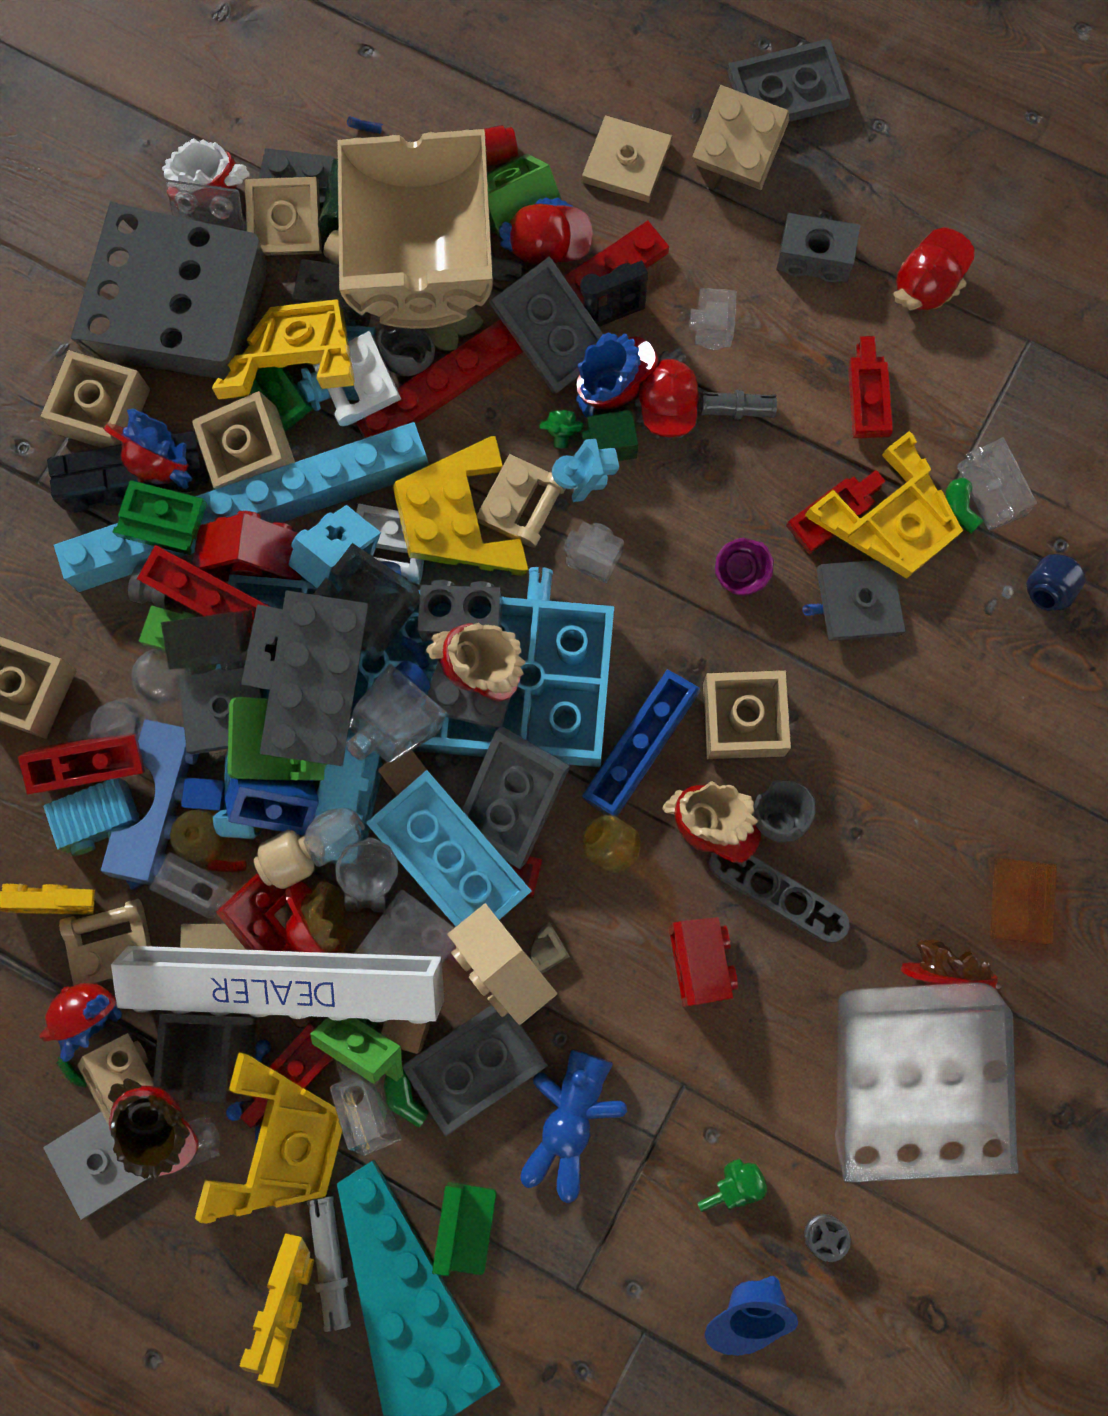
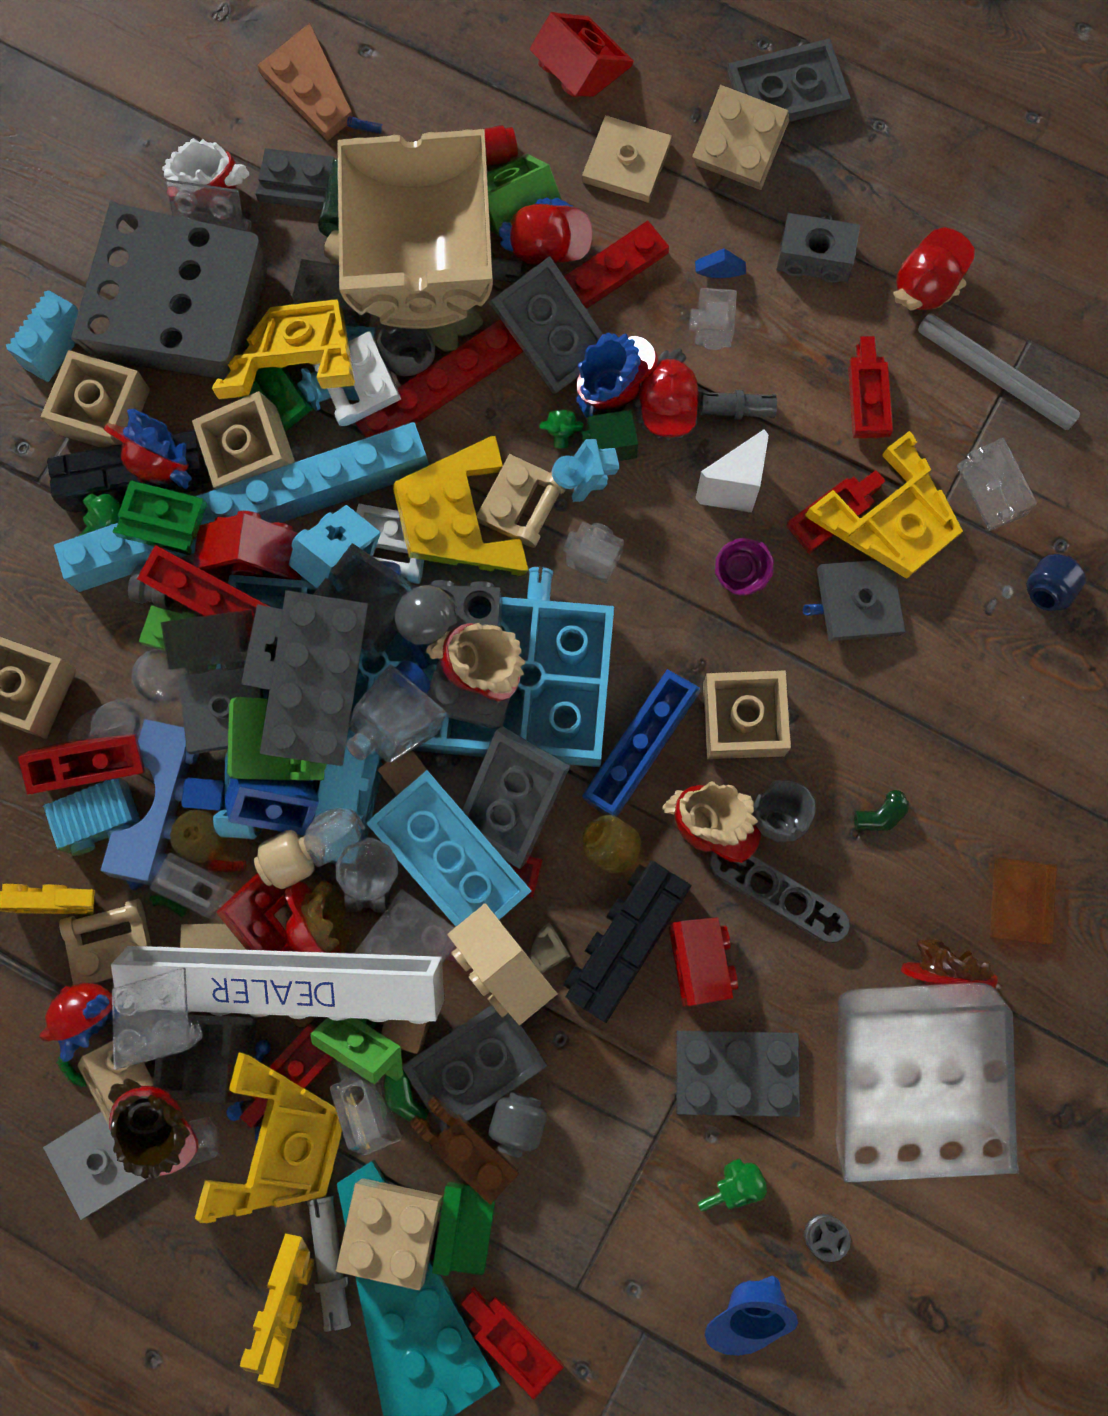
tan plate [245,177,322,256] -> none
blue animal [521,1049,627,1203] -> none
black plate [580,260,648,327] -> none
green arm [946,478,984,534] -> none
none -> medium azure brick [6,290,79,382]
none -> green piece [79,493,121,536]
none -> clear hinge [112,968,202,1070]
none -> green leg [149,894,187,917]
none -> nougat wing [257,23,353,141]
none -> tan brick [336,1178,443,1291]
none -> dark grey hair [395,585,457,645]
none -> reddish brown hinge [409,1096,519,1205]
none -> red hinge [460,1287,564,1399]
none -> dark grey head [489,1092,547,1158]
none -> red slope [529,12,634,98]
none -> black brick [563,860,692,1023]
none -> dark grey plate [676,1031,800,1117]
none -> blue tile [695,248,746,278]
none -> white slope [696,430,769,513]
none -> dark green arm [854,790,909,831]
none -> light grey axle [918,313,1080,430]

